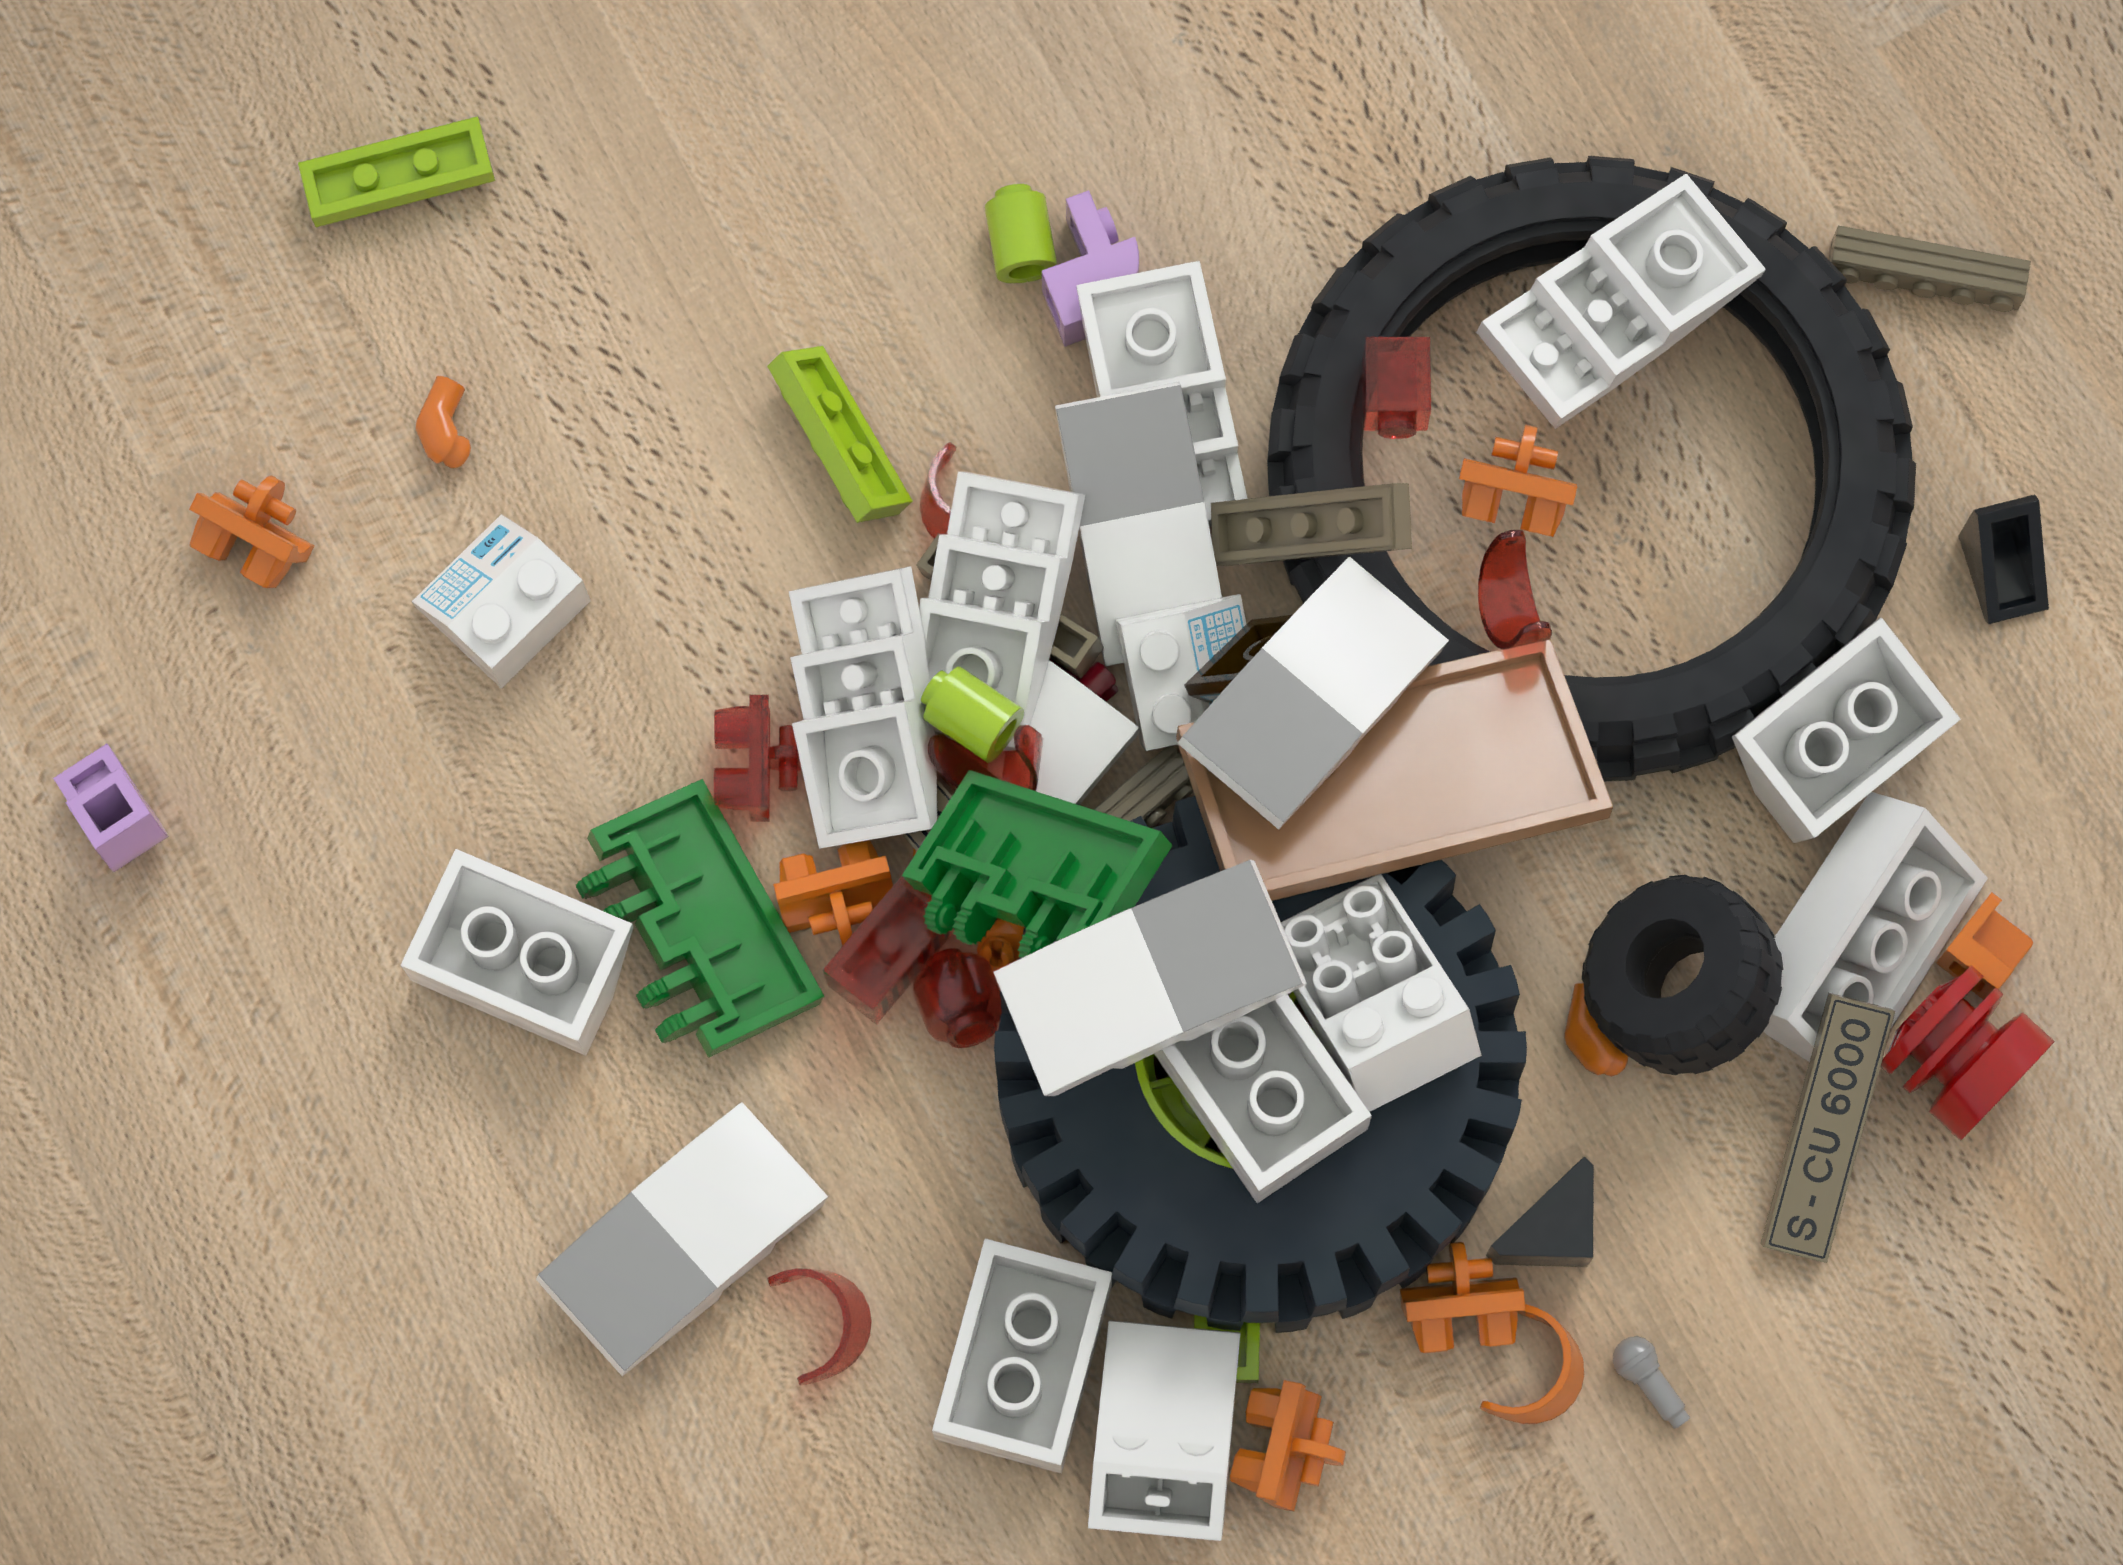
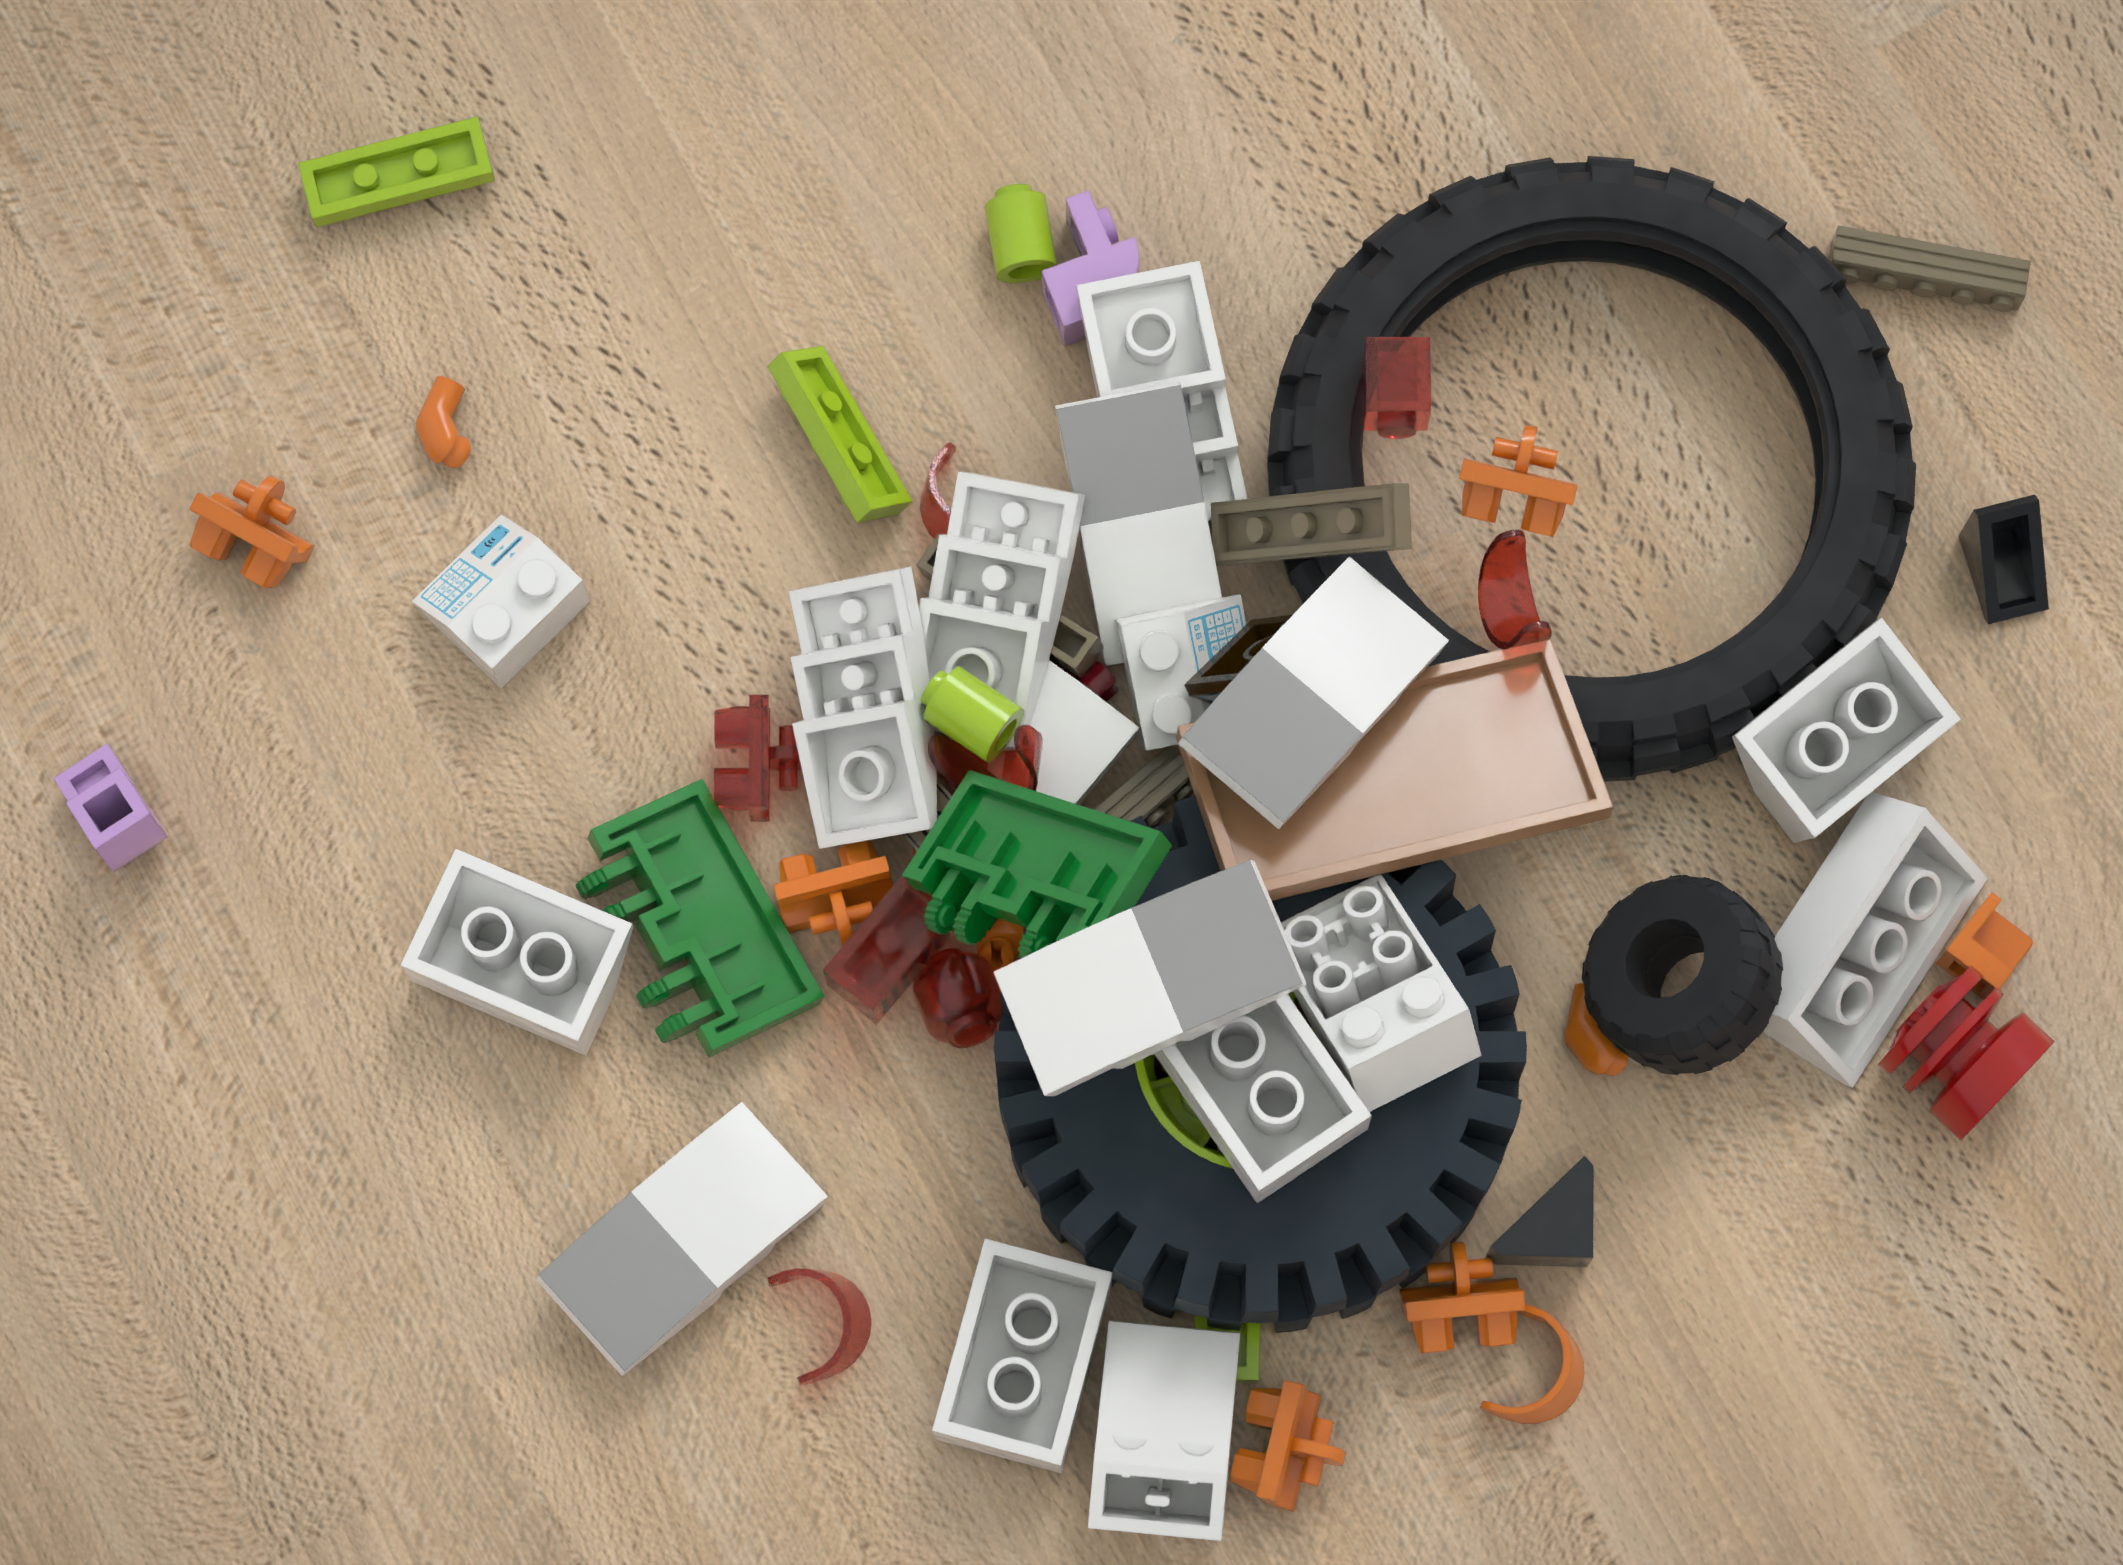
white slope [1476,174,1766,429] -> none
light grey piece [1613,1336,1690,1429] -> none
dark tan tile [1760,992,1895,1263] -> none

